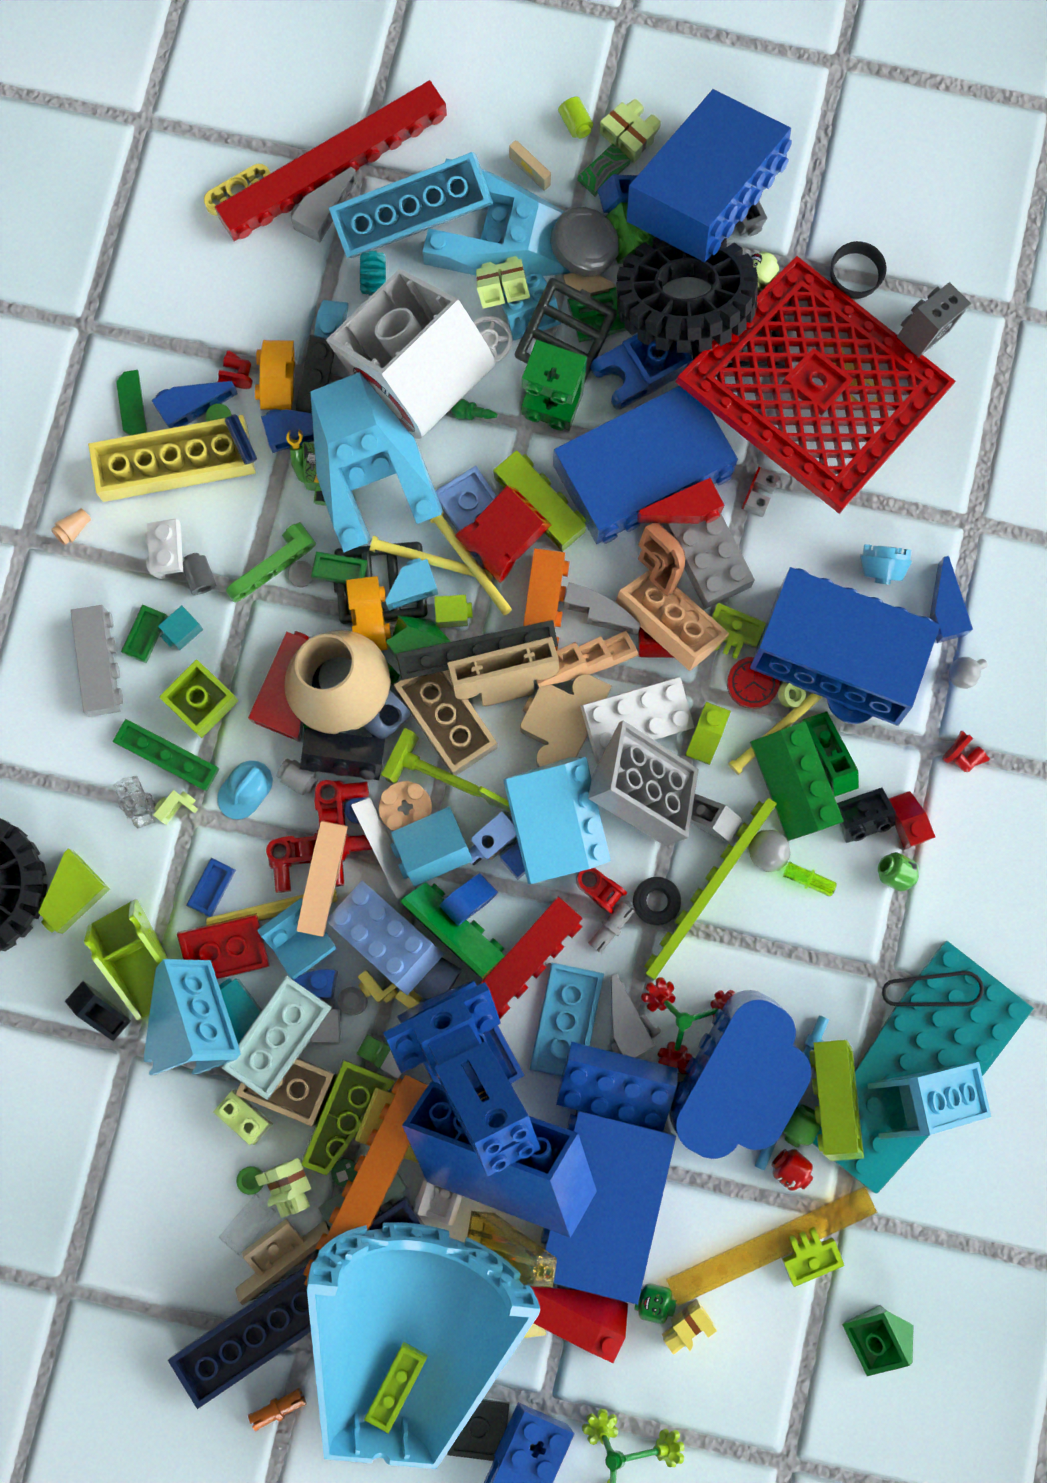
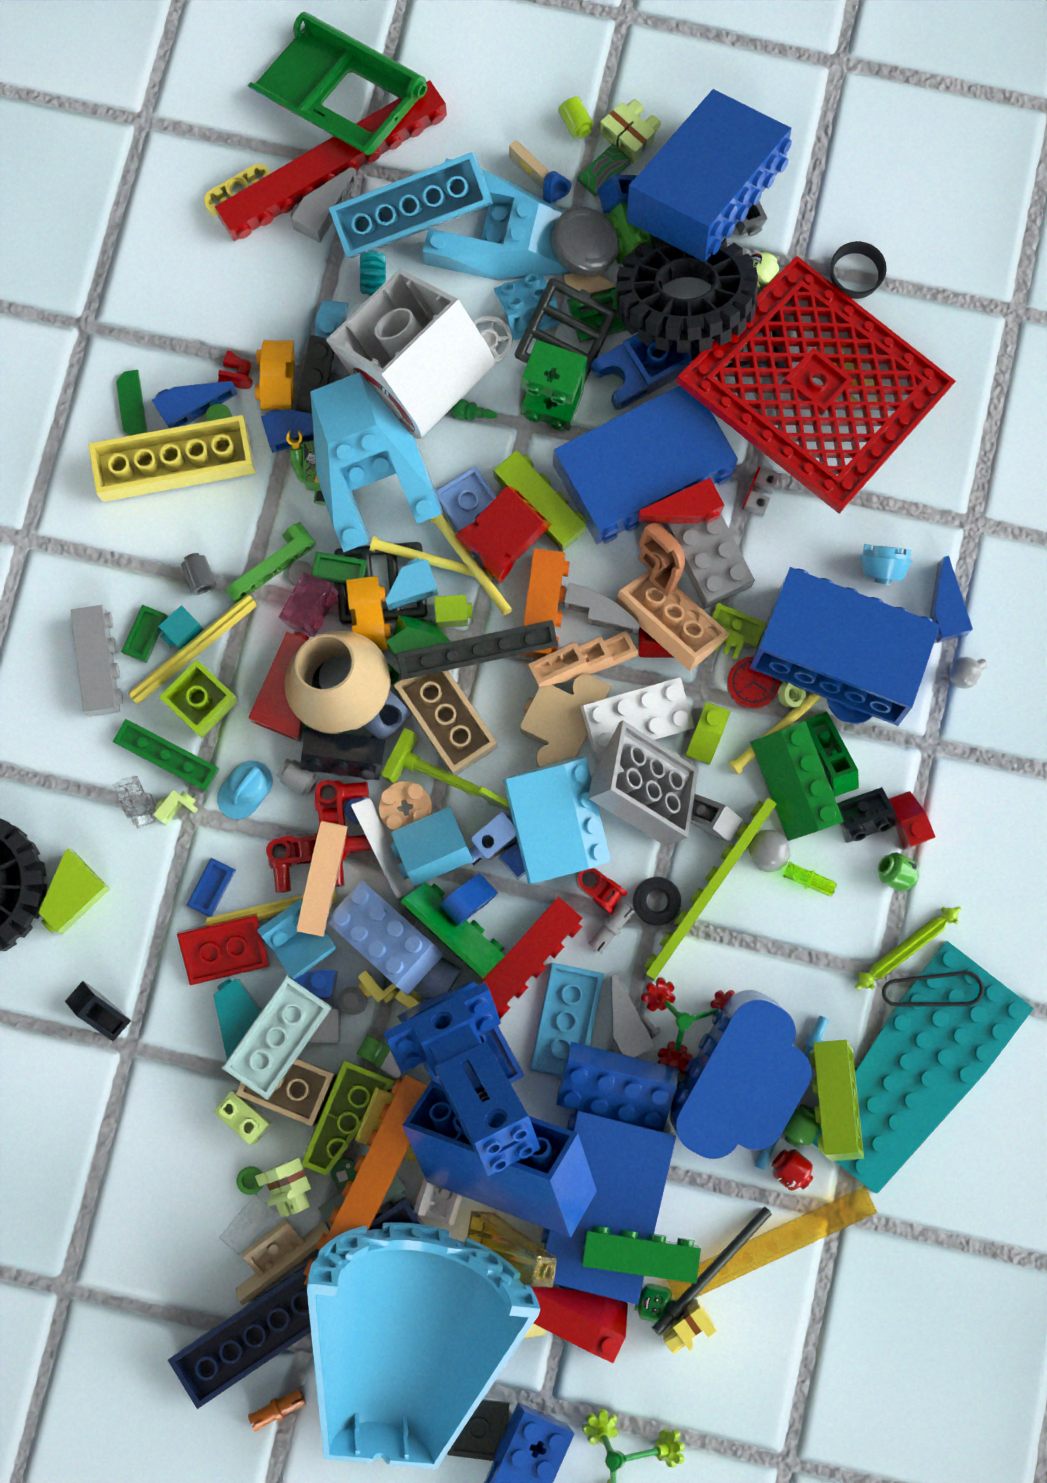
light nougat cone [51,508,91,545] -> none
lime ladder [84,899,169,1020] -> none
medium azure ladder [144,959,241,1075] -> none
white bracket [145,518,183,579] -> none
dark blue axle [225,414,257,465] -> none
lime tile [364,1342,428,1434] -> none
tan brick [447,637,559,706] -> none
yellowish green hips [476,256,530,308] -> none
lime hinge [782,1227,845,1287] -> none
green slope [842,1305,914,1376] -> none
medium azure ladder [867,1062,991,1139] -> none
dark grey piece [897,282,971,358] -> none
red piece [942,731,990,772] -> none
none -> light yellow axle [128,595,257,704]
none -> green piece [248,12,427,155]
none -> clear pink brick [279,572,339,637]
none -> blue tile [543,171,571,204]
none -> green brick [582,1225,701,1284]
none -> pearl dark grey bar [652,1207,772,1336]
none -> lime wheel [855,906,961,990]

